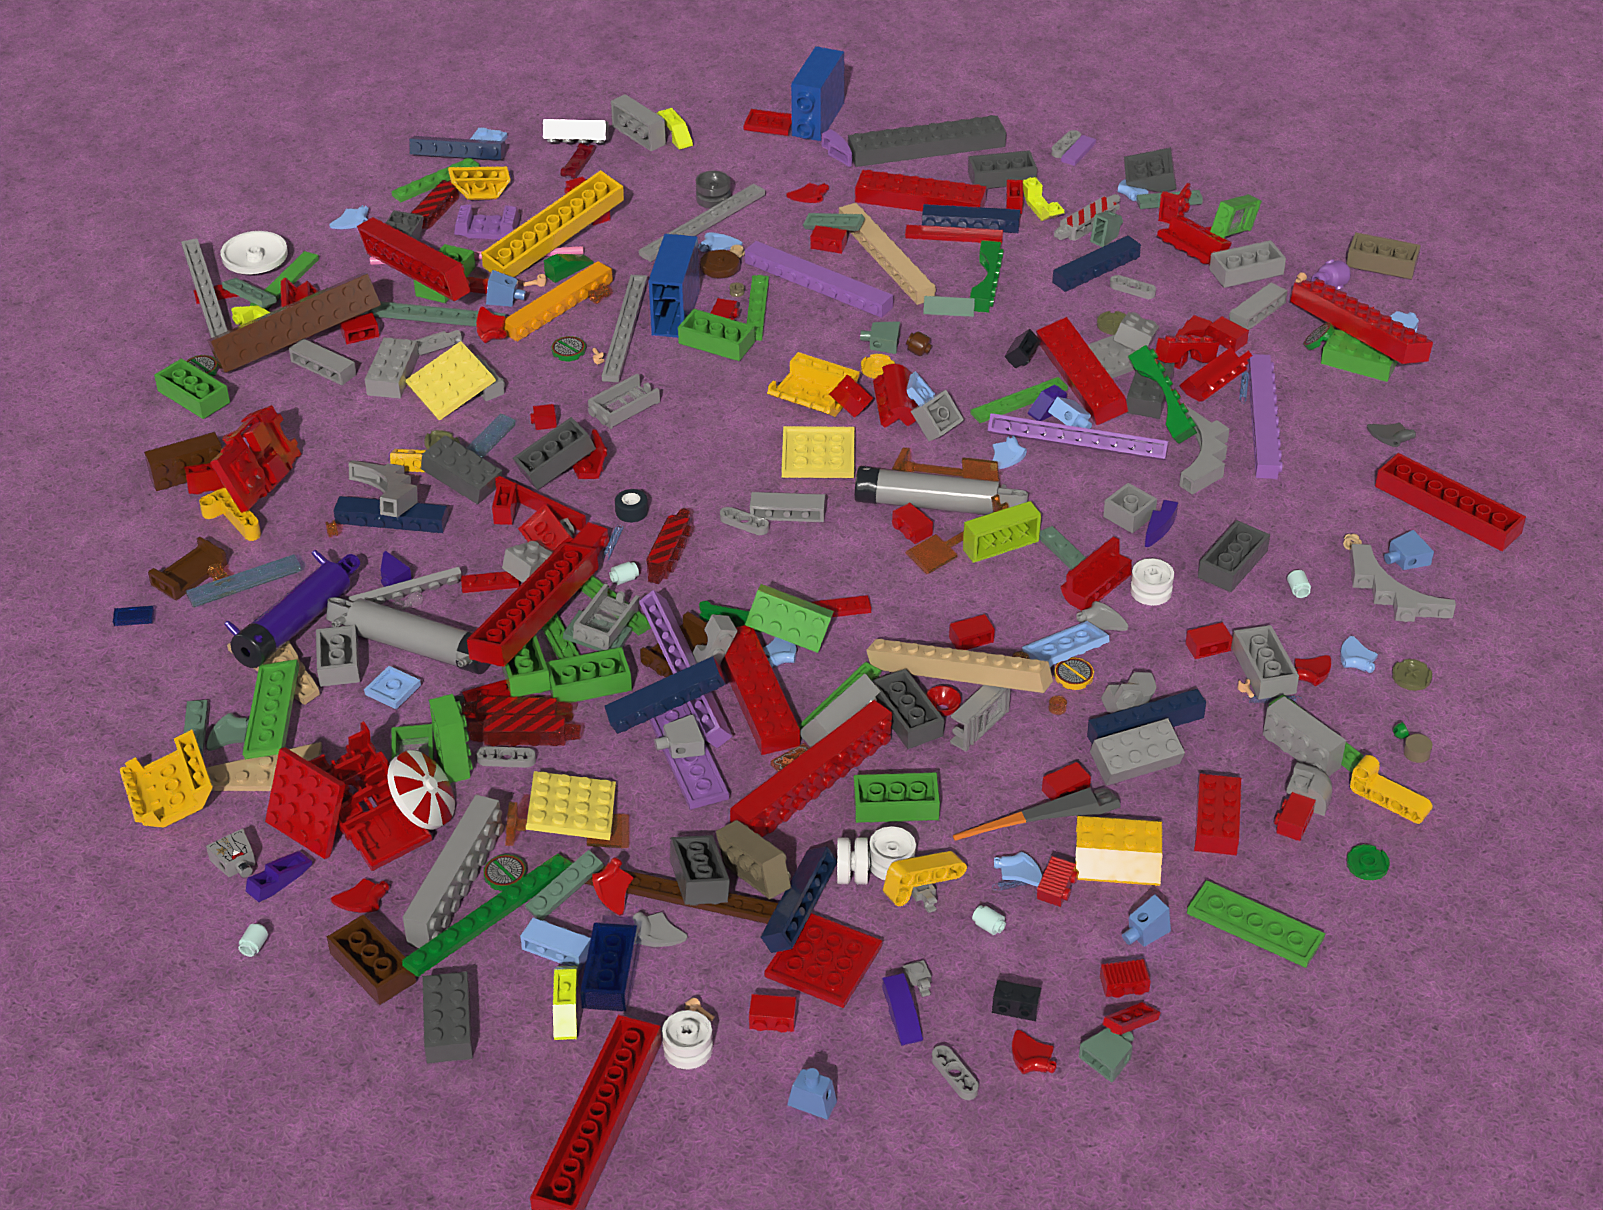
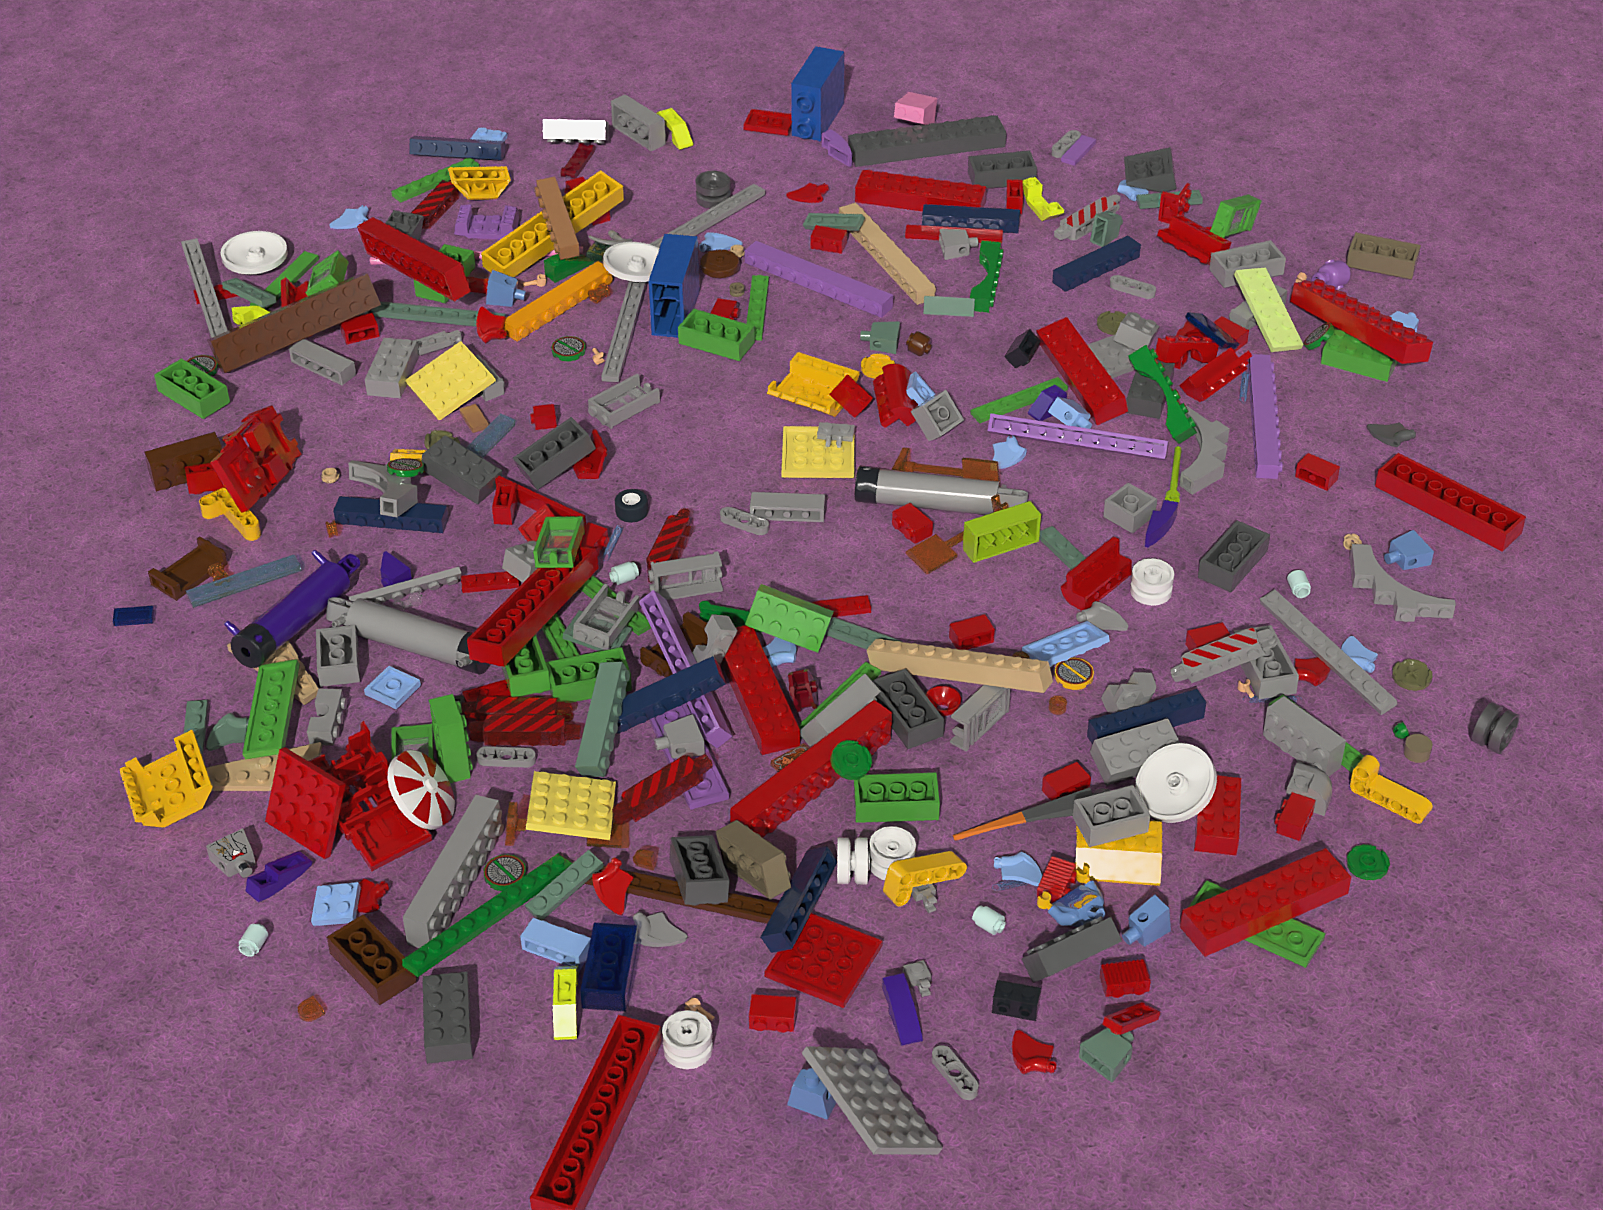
none -> clear orange tile [298,996,325,1022]
none -> bright green door [305,250,349,296]
none -> light grey arch [307,688,347,746]
none -> light blue plate [311,882,361,926]
none -> tan plate [321,468,339,483]
none -> tile [387,458,424,477]
none -> medium nougat tile [459,404,489,433]
none -> bright green door [533,517,585,568]
none -> medium nougat brick [534,177,580,260]
none -> sand green brick [575,662,630,777]
none -> clear green plate [586,241,611,262]
none -> light grey piece [588,230,632,246]
none -> white dish [603,242,659,282]
none -> clear red hinge [612,754,713,825]
none -> clear orange tile [633,849,656,871]
none -> light grey door [648,551,723,600]
none -> dark red hinge [788,669,819,712]
none -> light grey plate [802,1046,943,1155]
none -> light grey hinge [817,422,855,448]
none -> sand green plate [825,617,903,649]
none -> green tile [830,740,872,780]
none -> bright pink slope [894,92,937,125]
none -> light grey torso [939,229,978,260]
none -> dark grey brick [1022,916,1122,983]
none -> medium blue torso [1037,866,1105,927]
none -> light grey brick [1073,785,1150,847]
none -> white dish [1135,743,1217,823]
none -> lime piece [1165,446,1182,503]
none -> light grey hinge [1170,627,1278,683]
none -> red brick [1180,848,1352,957]
none -> clear blue tile [1185,312,1240,349]
none -> yellowish green plate [1234,268,1304,352]
none -> light grey plate [1260,589,1397,715]
none -> red brick [1295,453,1340,491]
none -> flat silver wheel [1472,702,1520,754]

